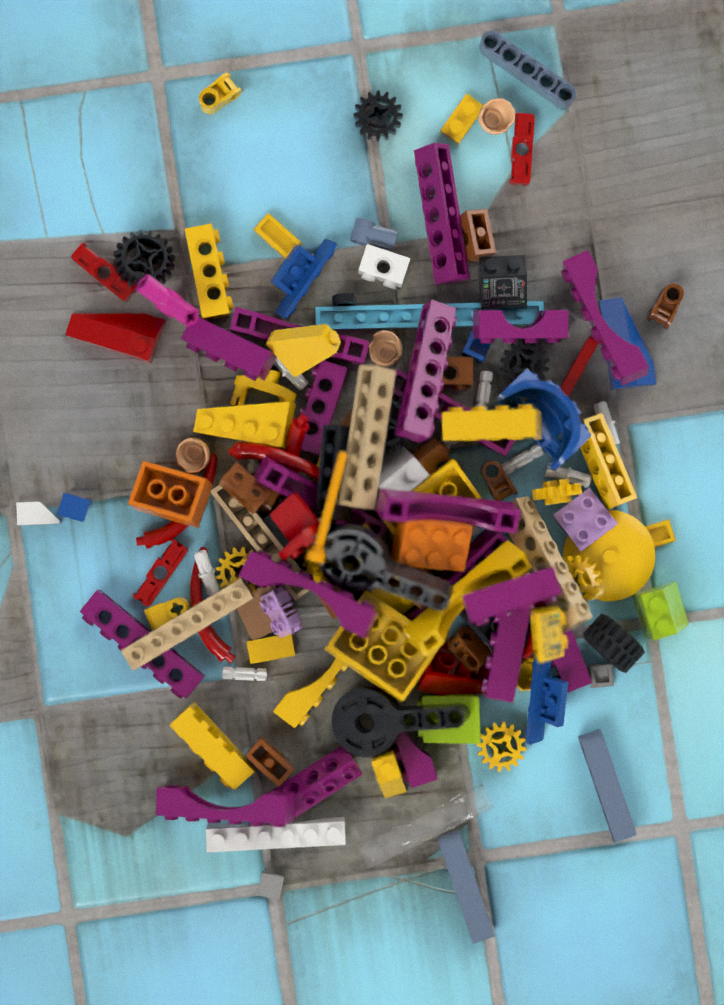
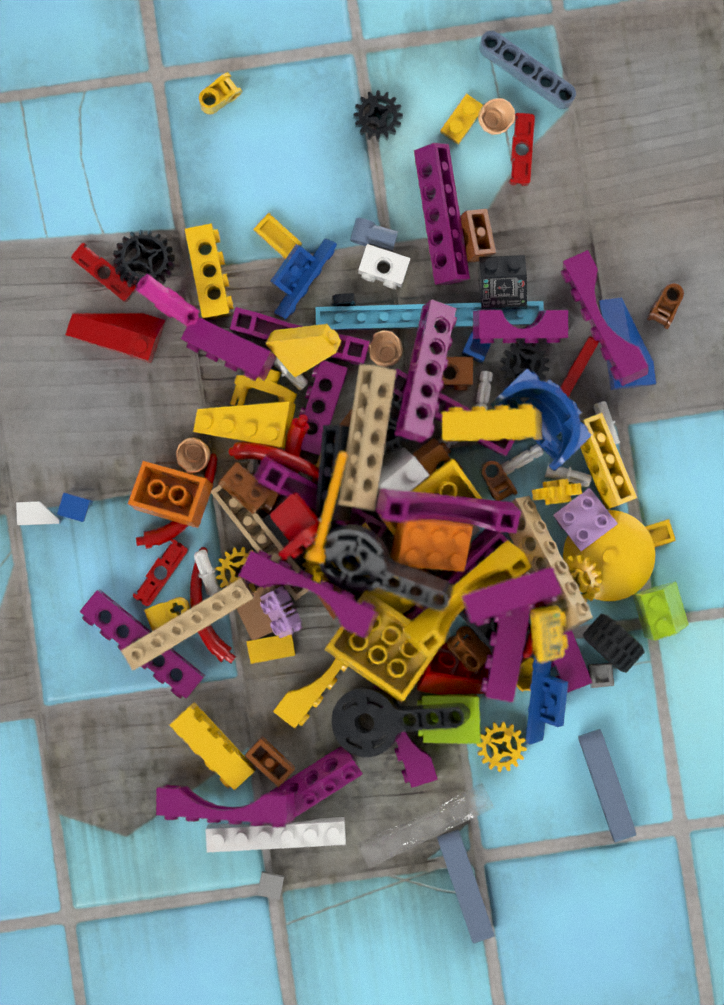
white axle [222,666,267,681] -> none
yellow slope [371,748,407,799] -> none

